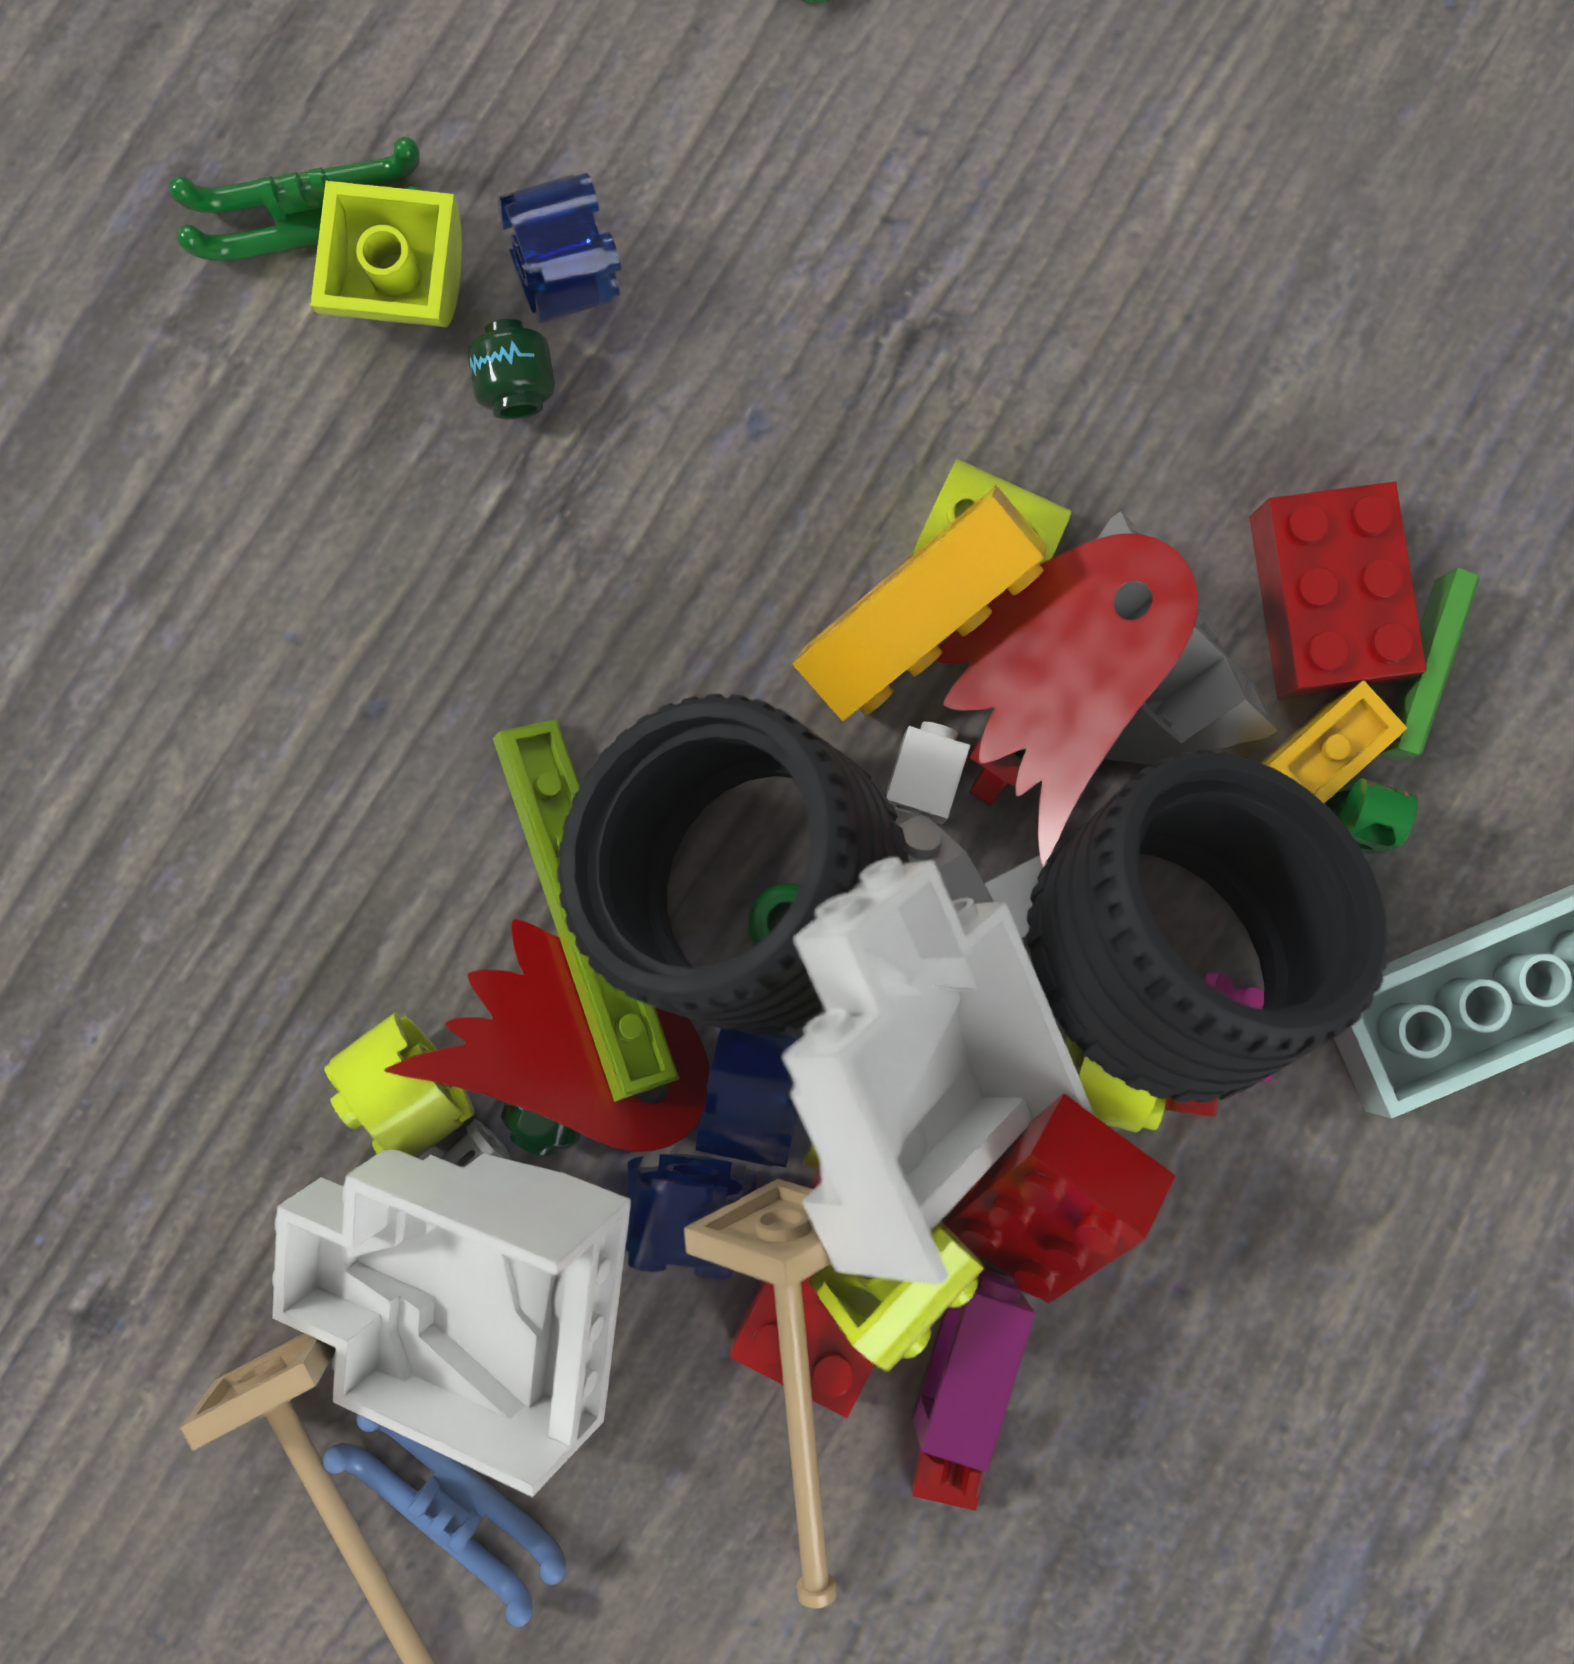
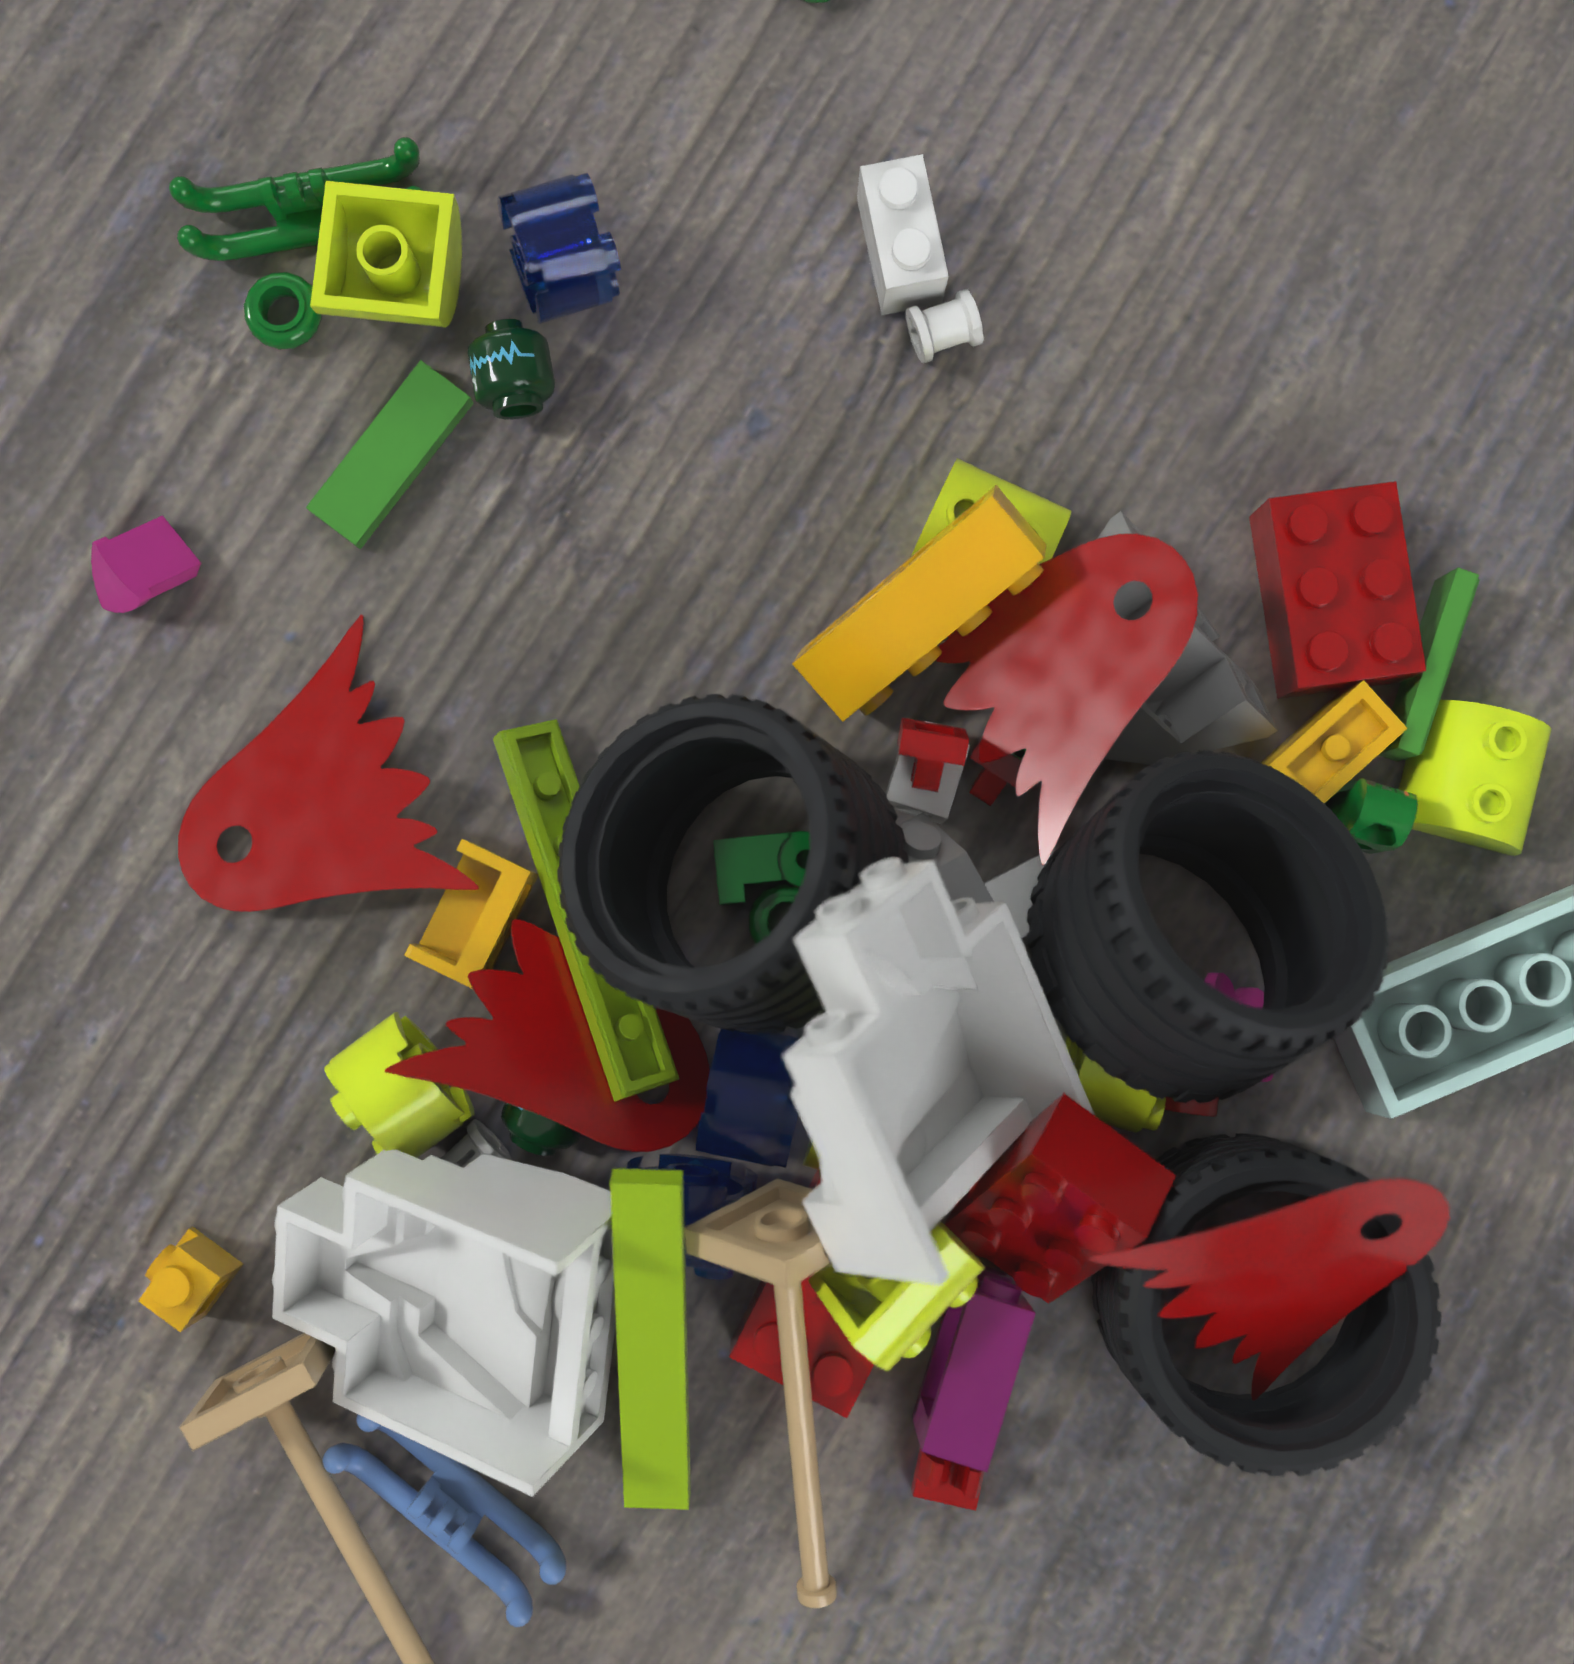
none -> dark pink tile [91,515,201,613]
none -> yellow brick [138,1226,243,1332]
none -> red piece [178,615,479,912]
none -> green piece [244,272,322,350]
none -> bright green tile [306,360,474,550]
none -> yellow panel [404,839,538,989]
none -> lime tile [610,1169,691,1510]
none -> green leg [713,831,810,906]
none -> white brick [857,154,949,315]
none -> red tile [897,718,969,792]
none -> white bush [906,289,984,363]
none -> red piece [1088,1179,1450,1400]
none -> black tyre [1091,1133,1441,1477]
none -> neon yellow brick [1399,700,1552,856]

